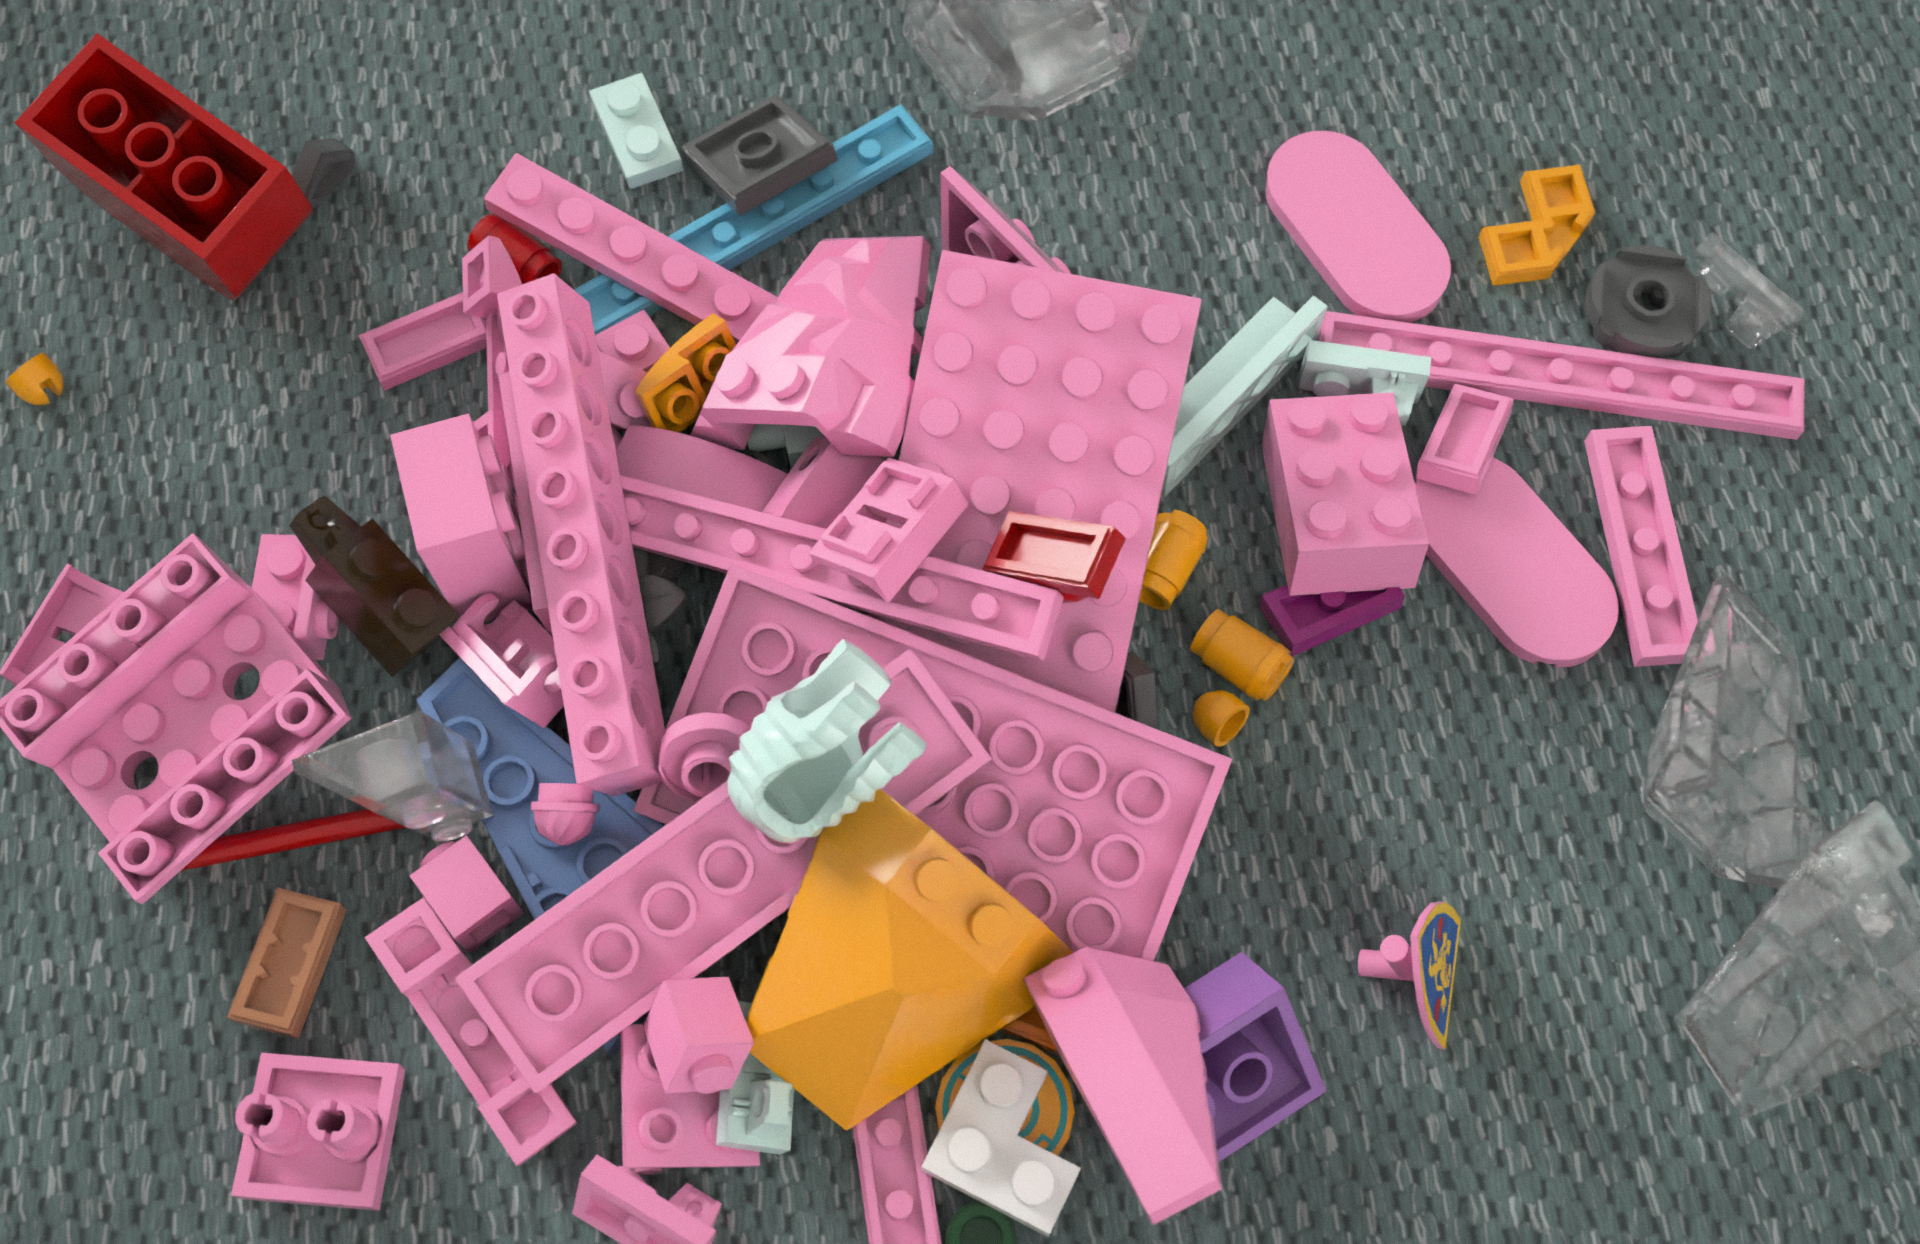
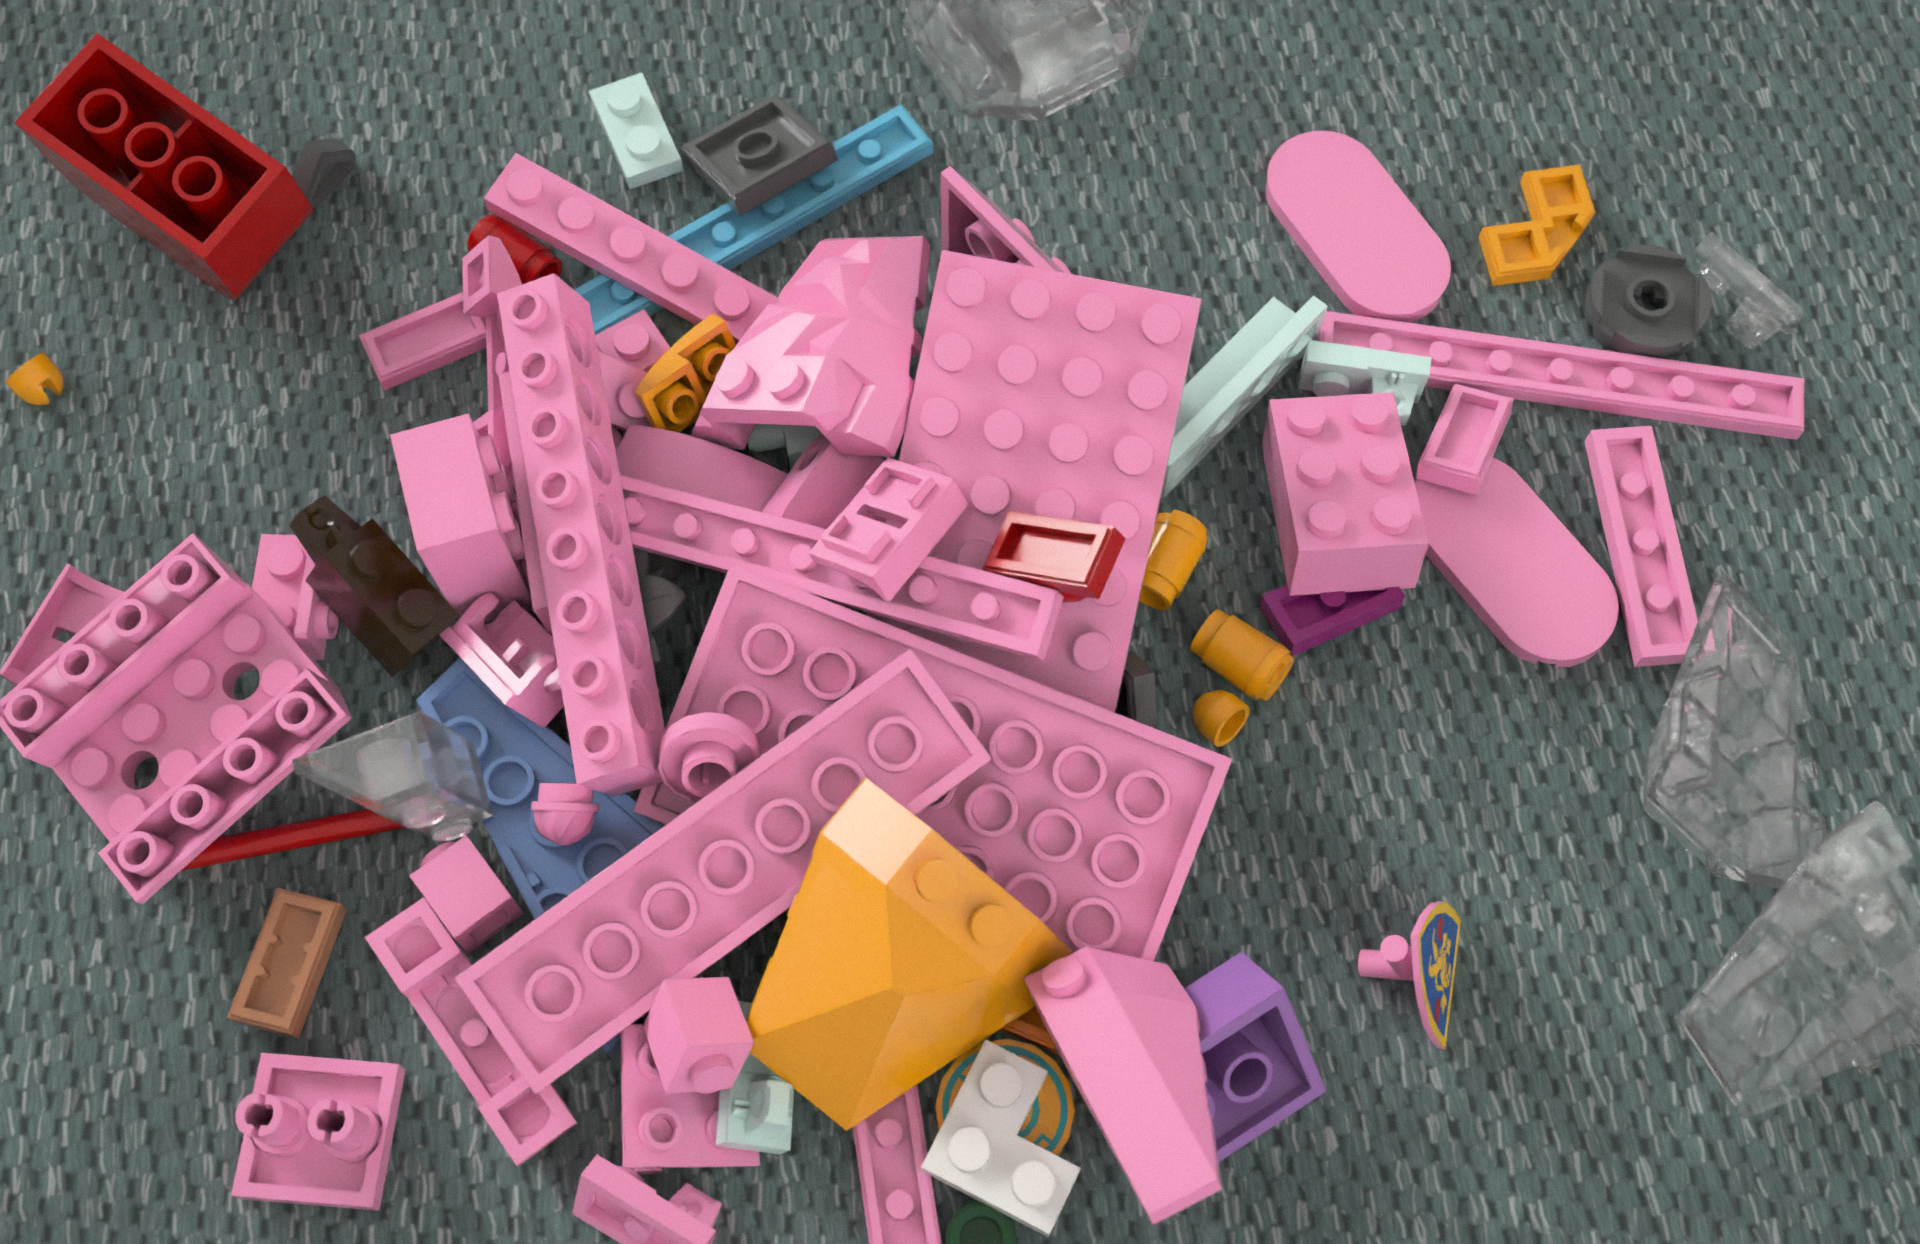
light aqua hair [727,639,927,843] -> none

